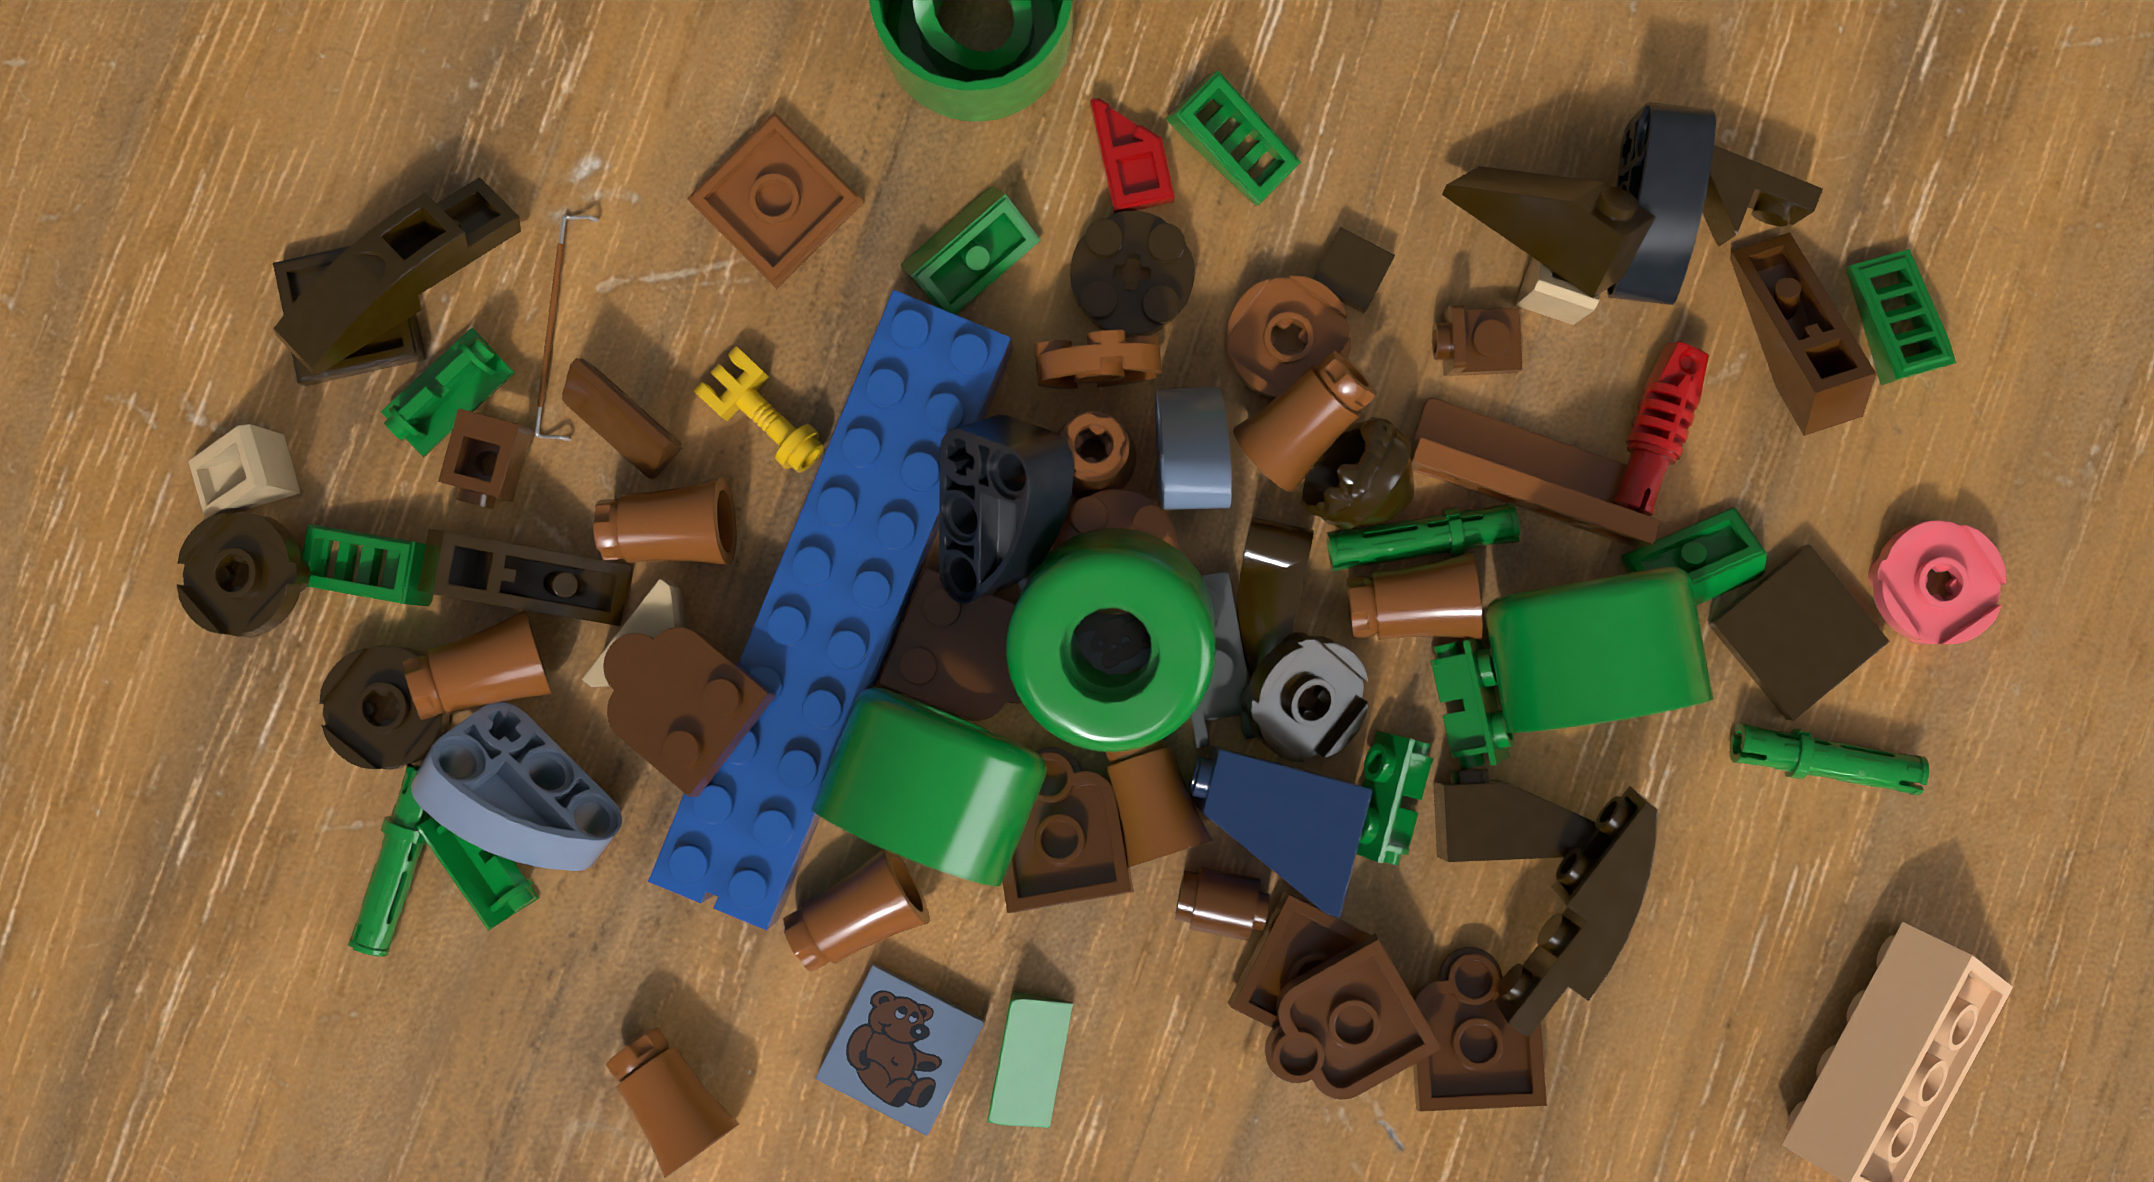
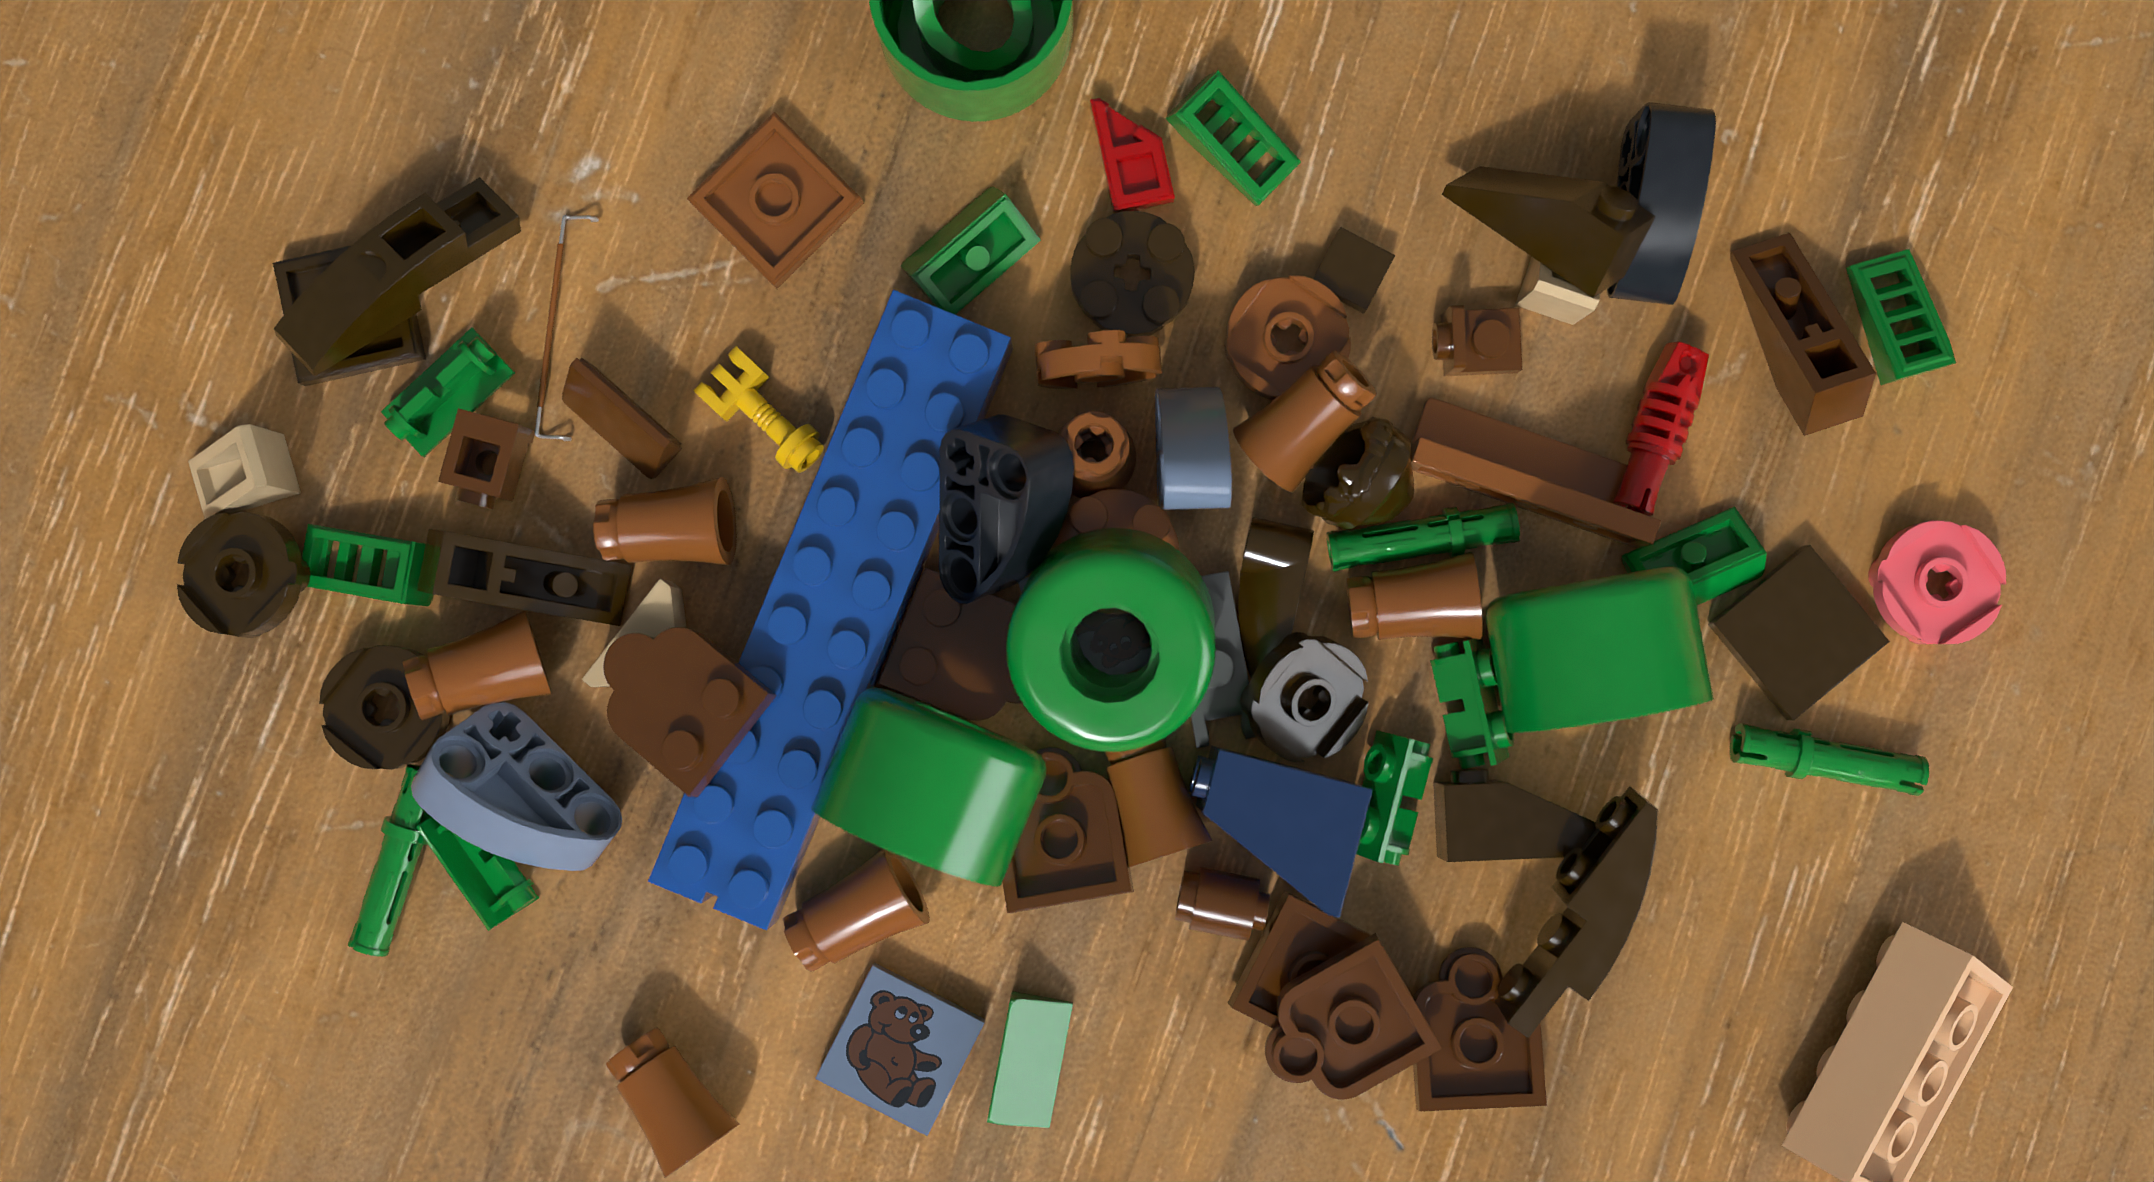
dark brown slope [1702,145,1823,246] -> none

